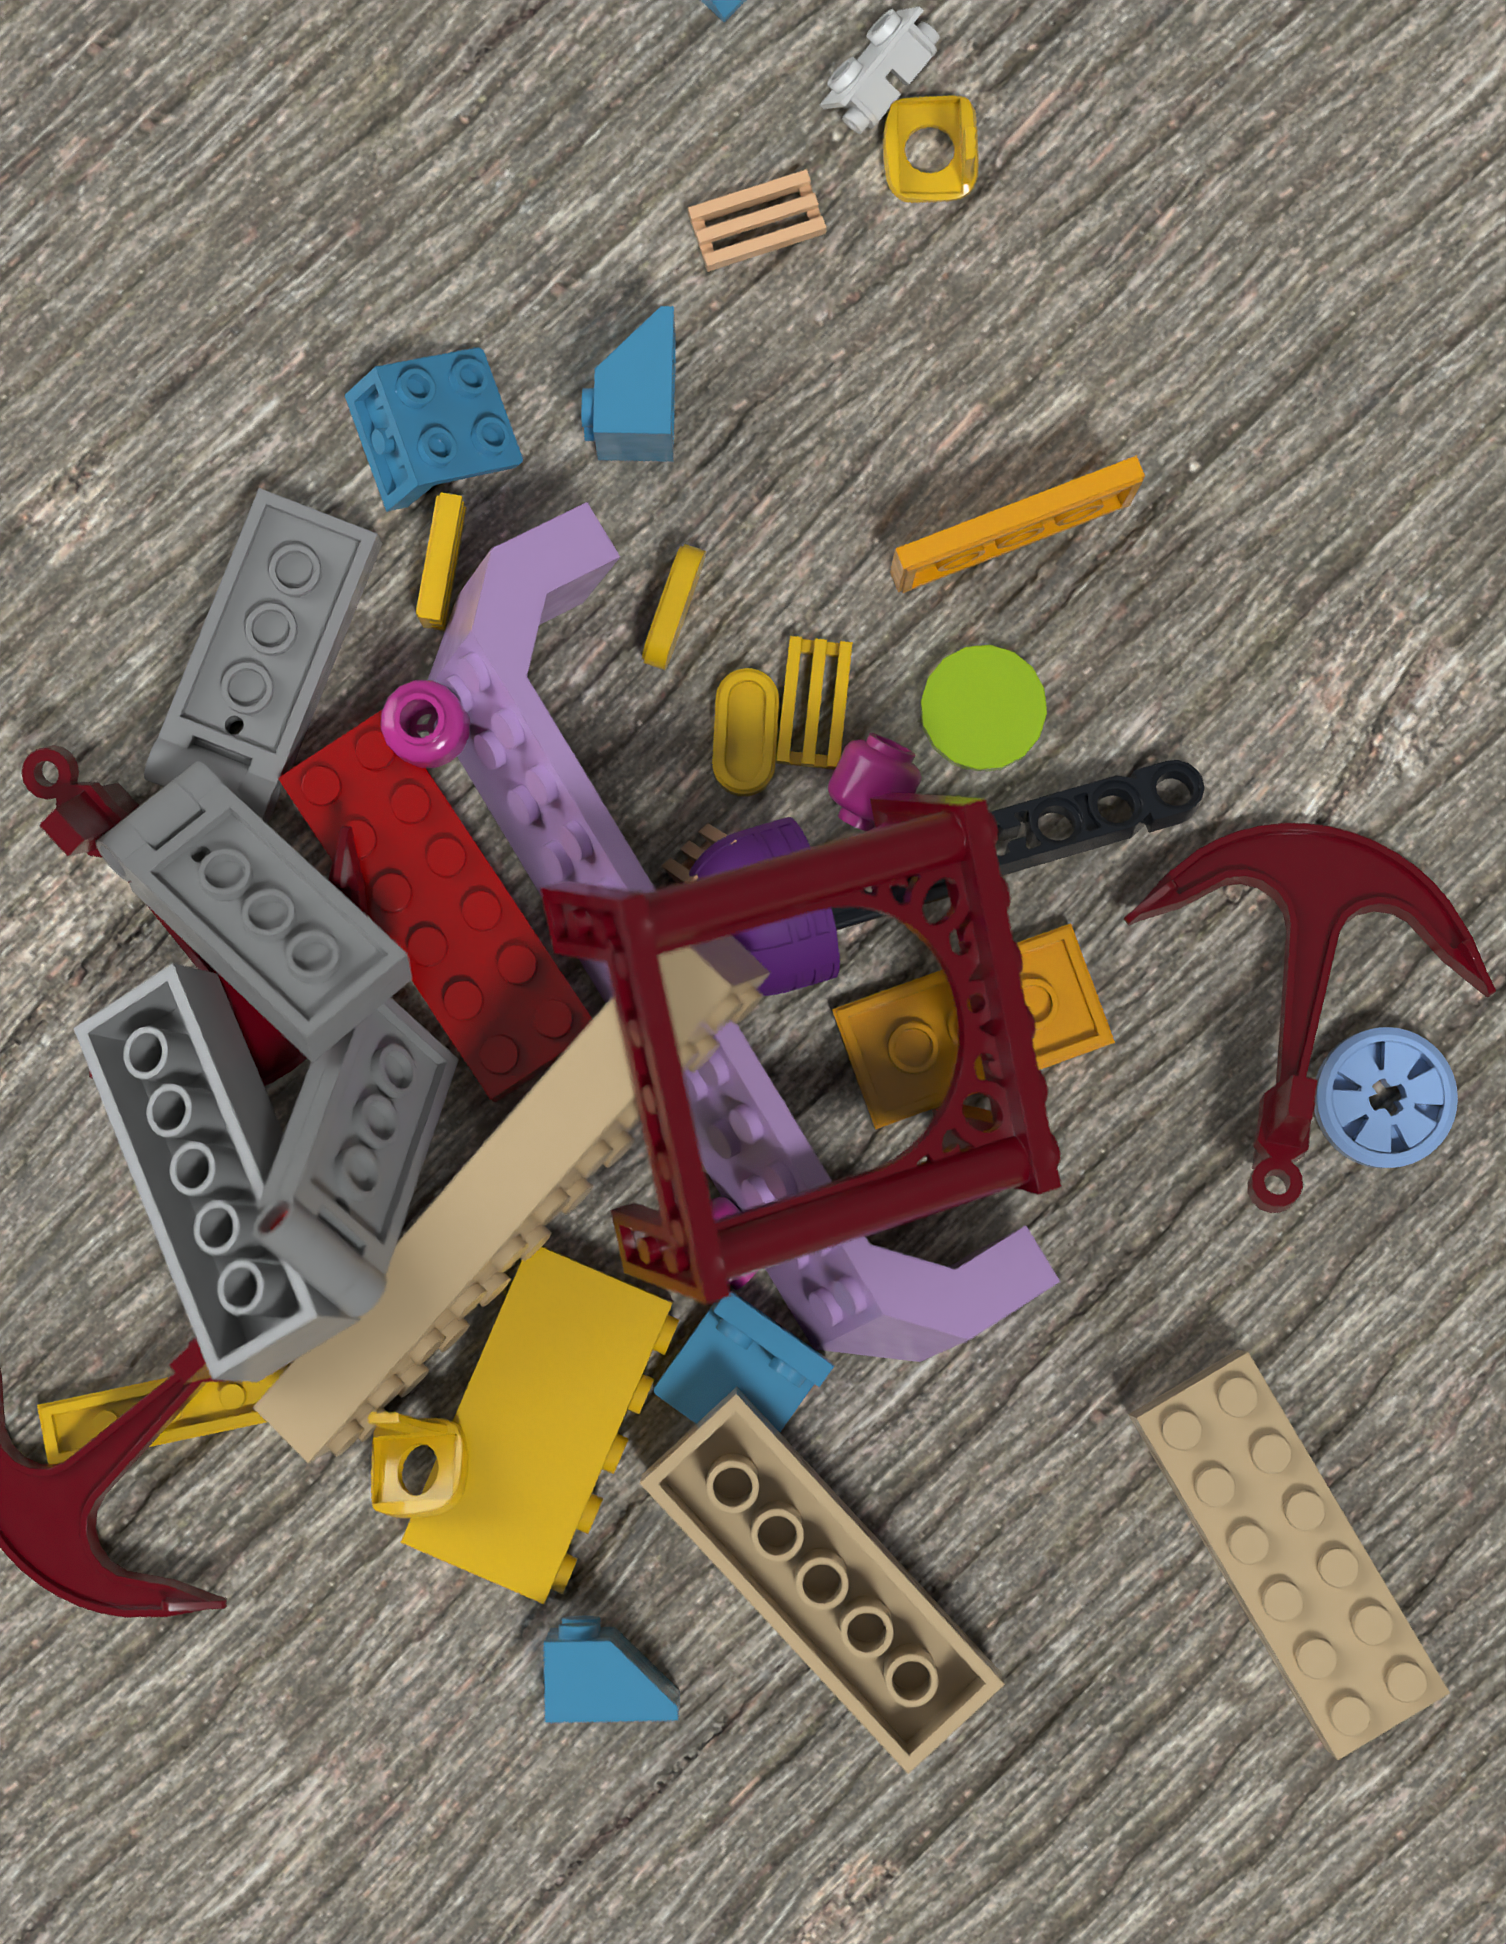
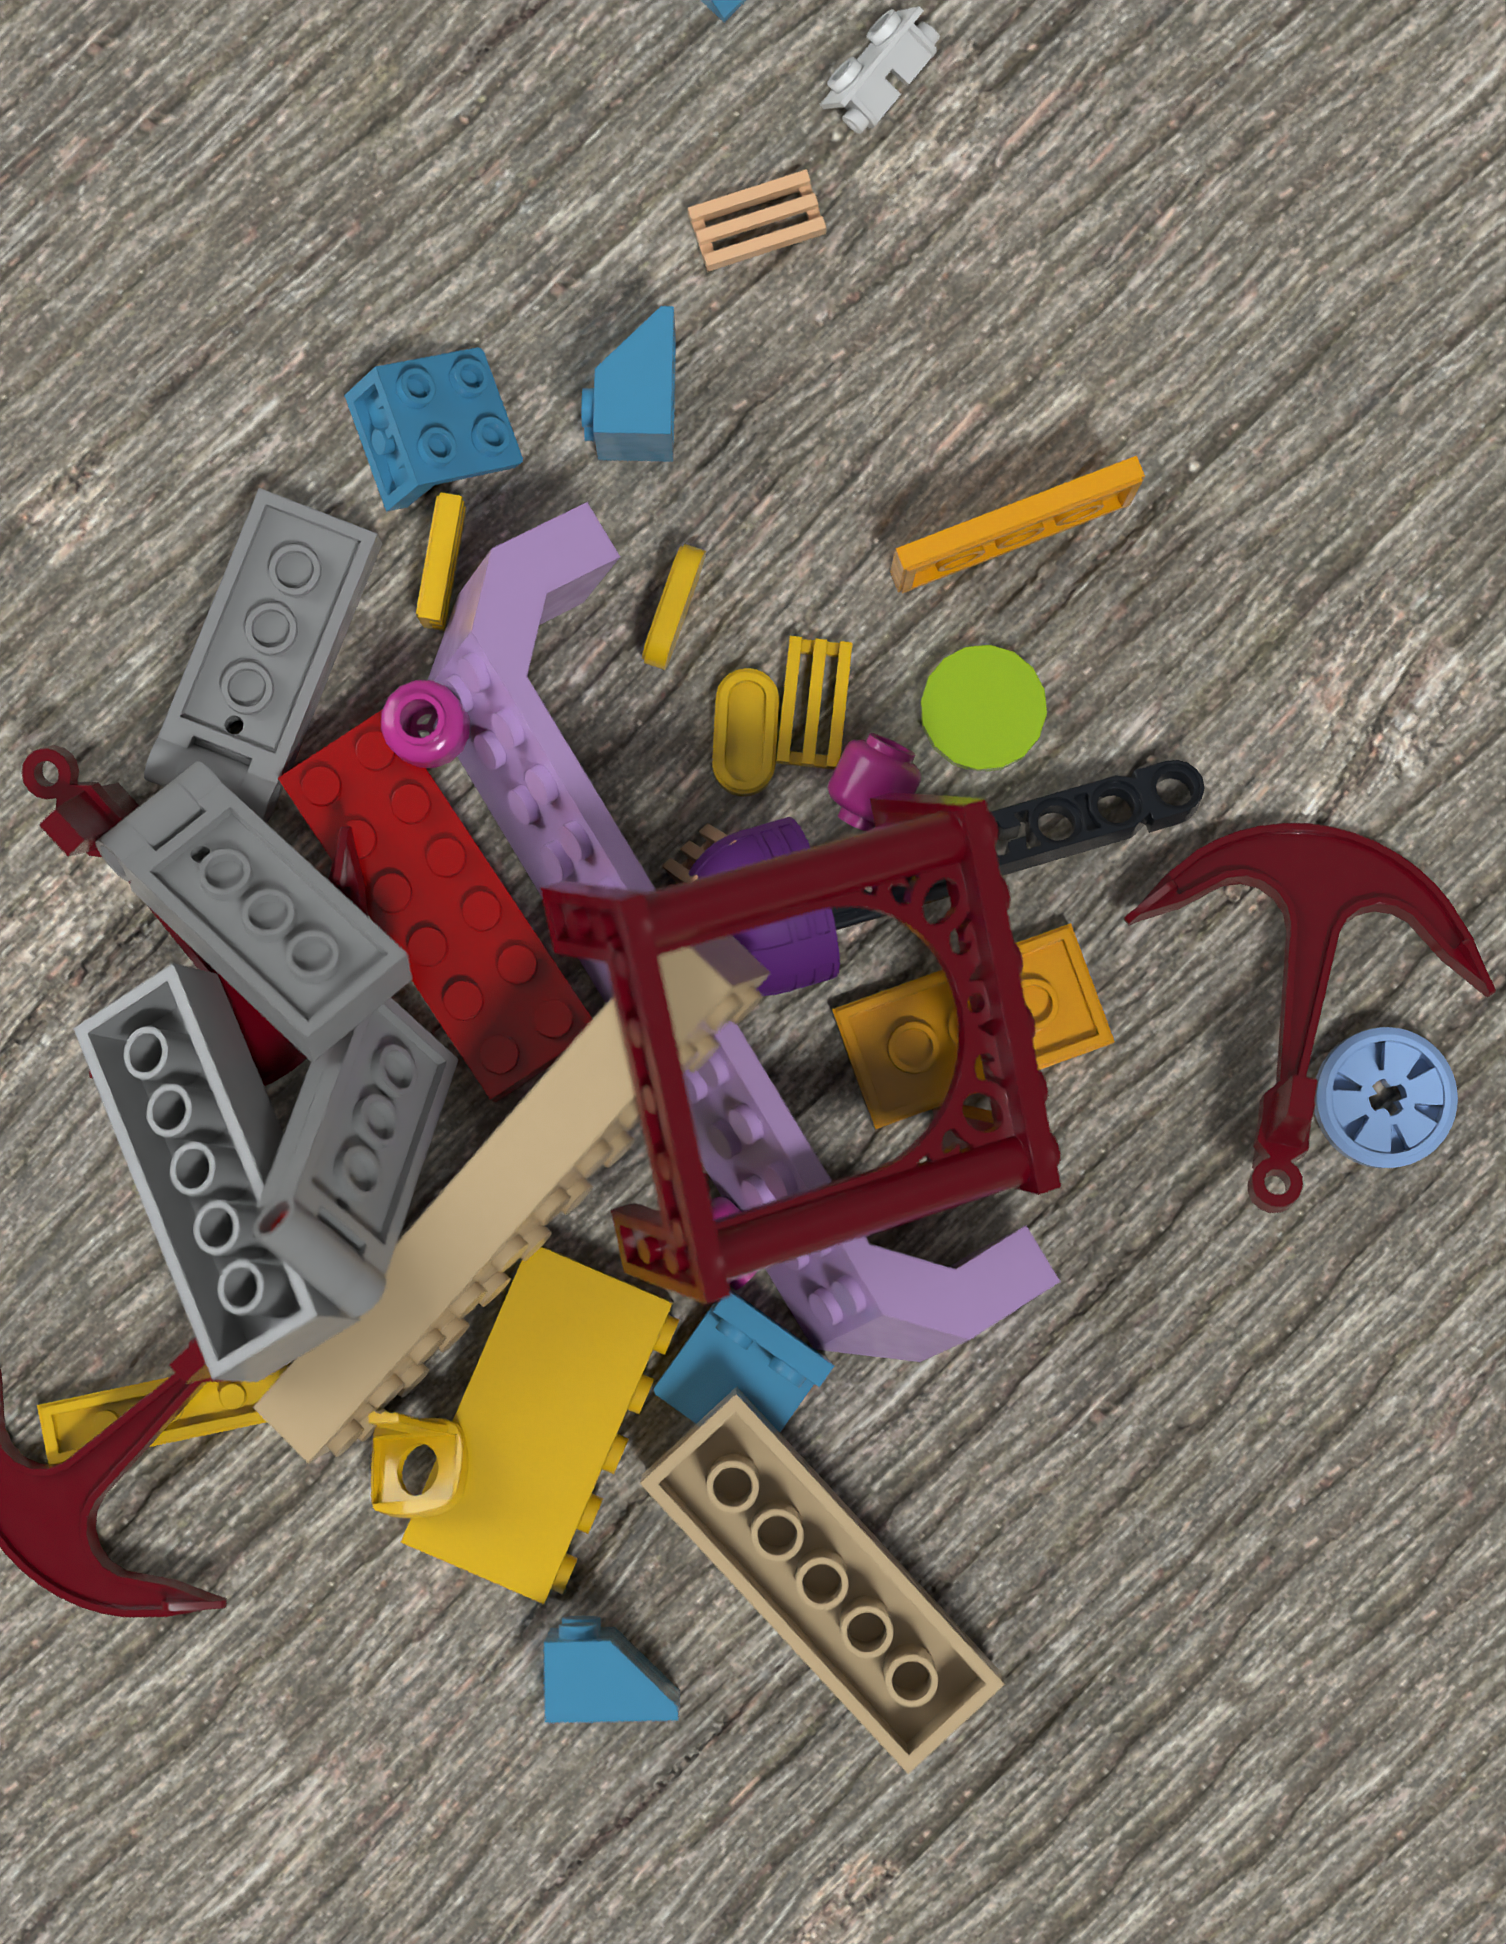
yellow piece [883,96,979,203] -> none
tan brick [1128,1350,1450,1760] -> none

